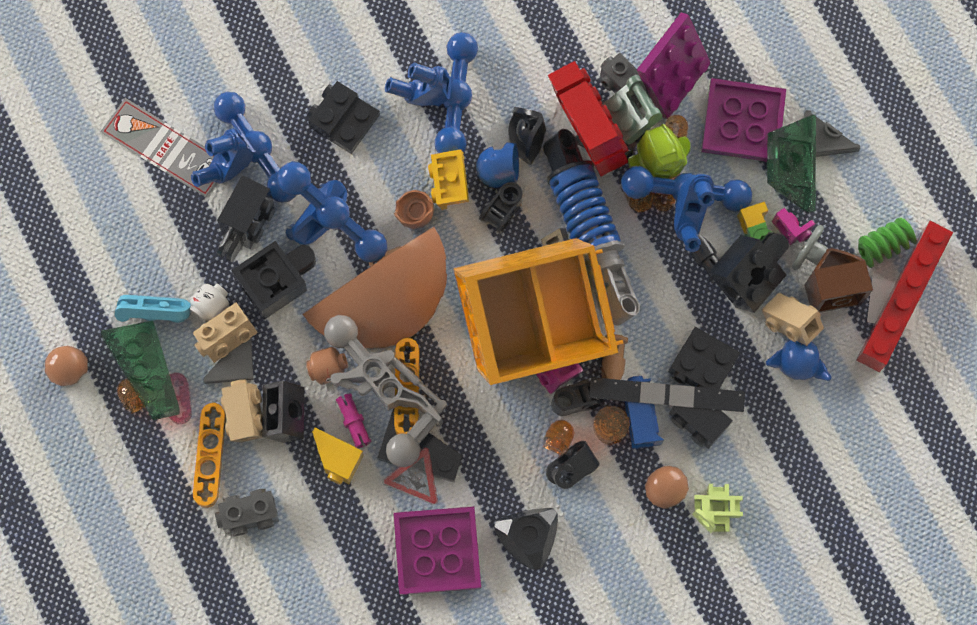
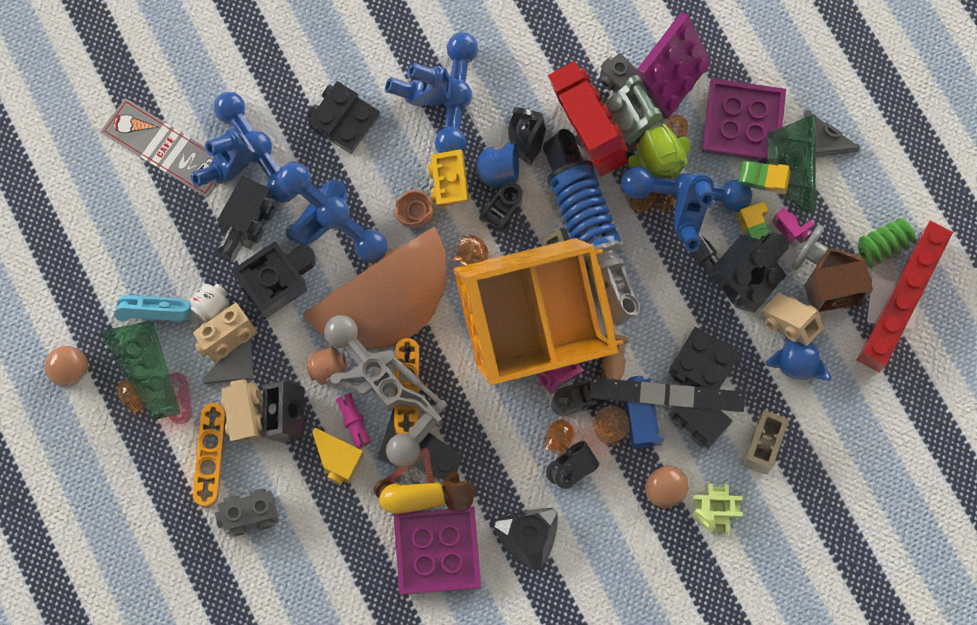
none -> piece [374,471,476,514]
none -> clear orange piece [454,234,489,265]
none -> leg [738,161,790,194]
none -> dark tan brick [742,410,789,475]

